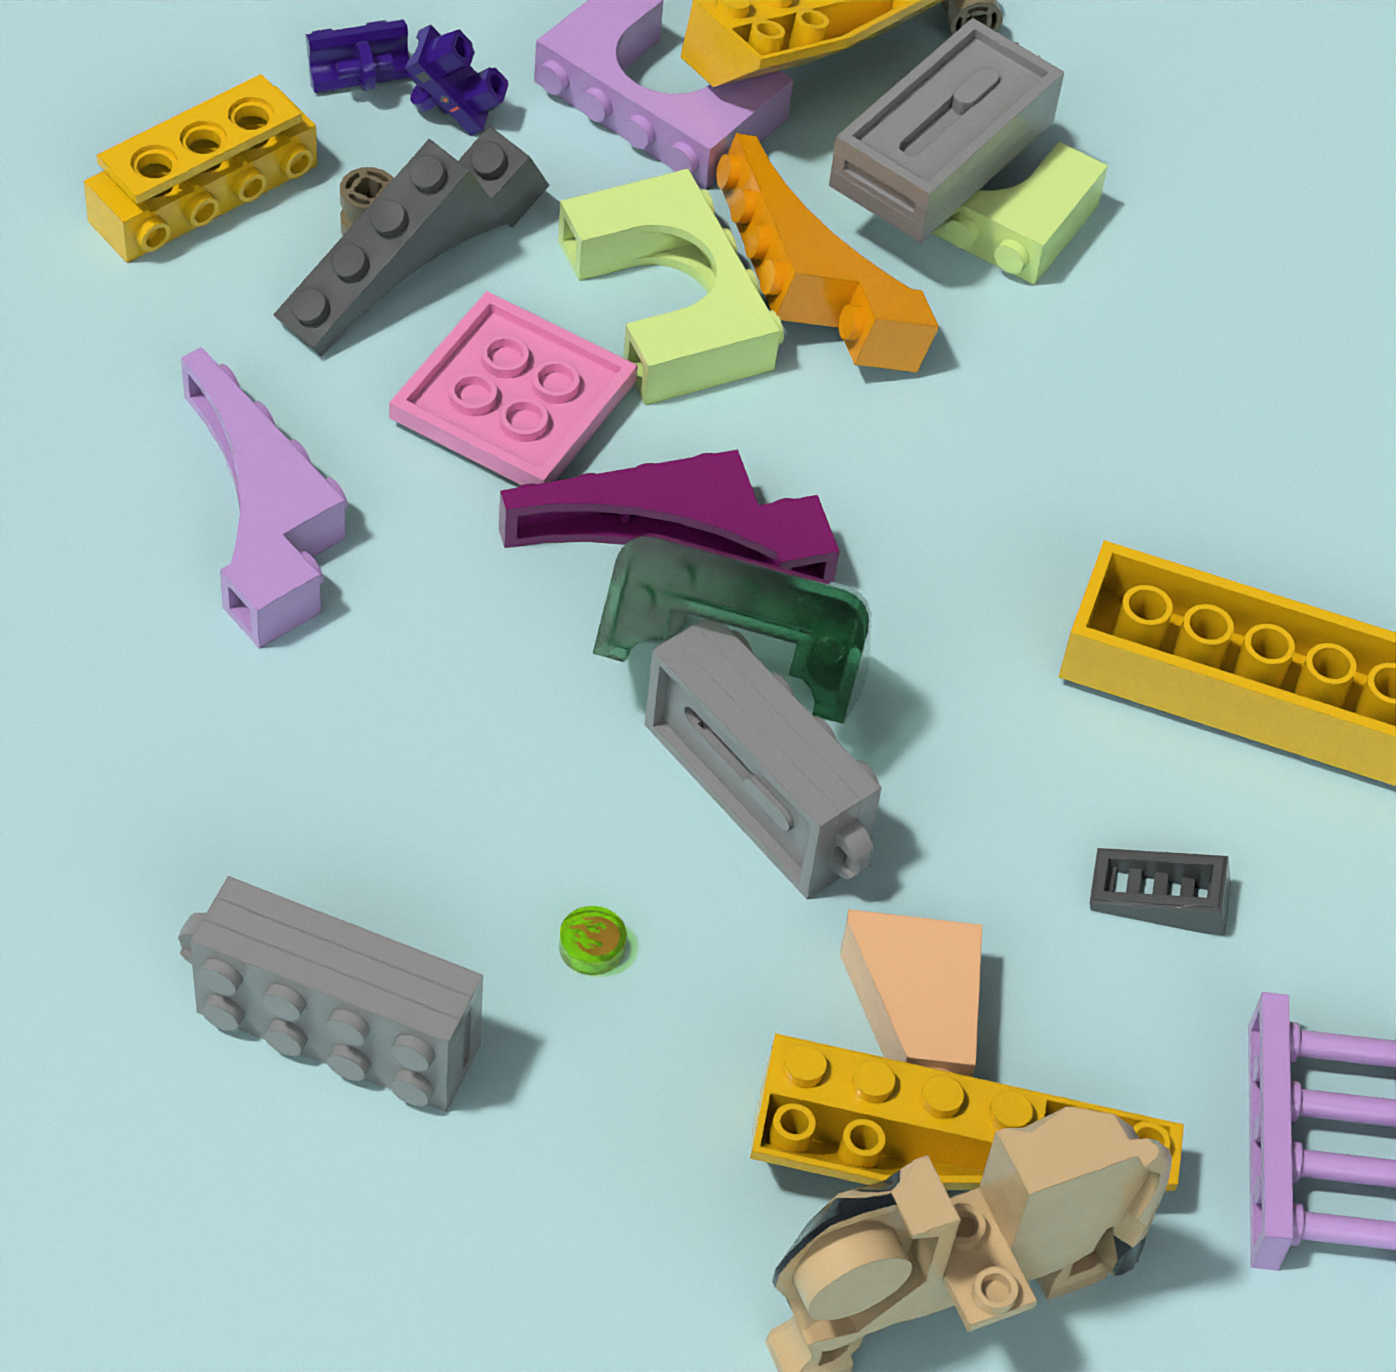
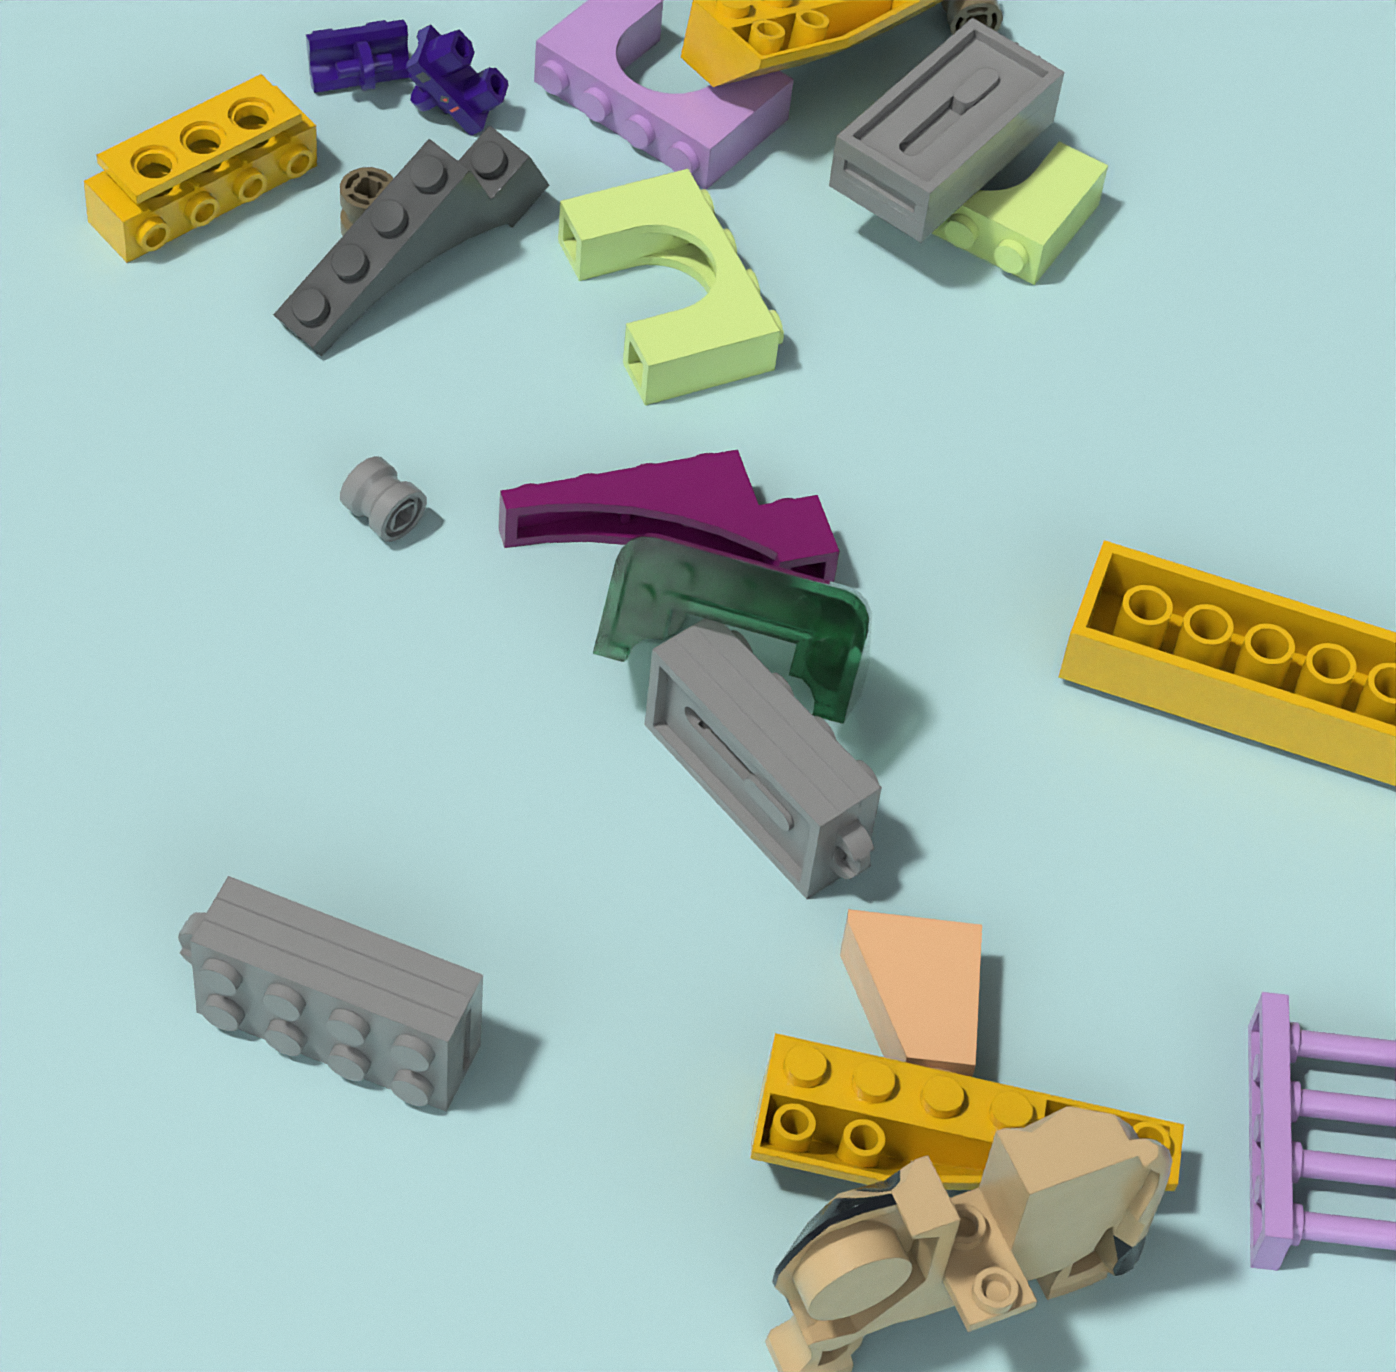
lavender arch [181,347,348,649] -> none
bright pink plate [389,291,638,485] -> none
clear neon green tile [559,906,627,975] -> none
light orange arch [716,133,939,372] -> none
dark grey slope [1089,848,1231,935] -> none
none -> light grey wheel [340,456,427,542]

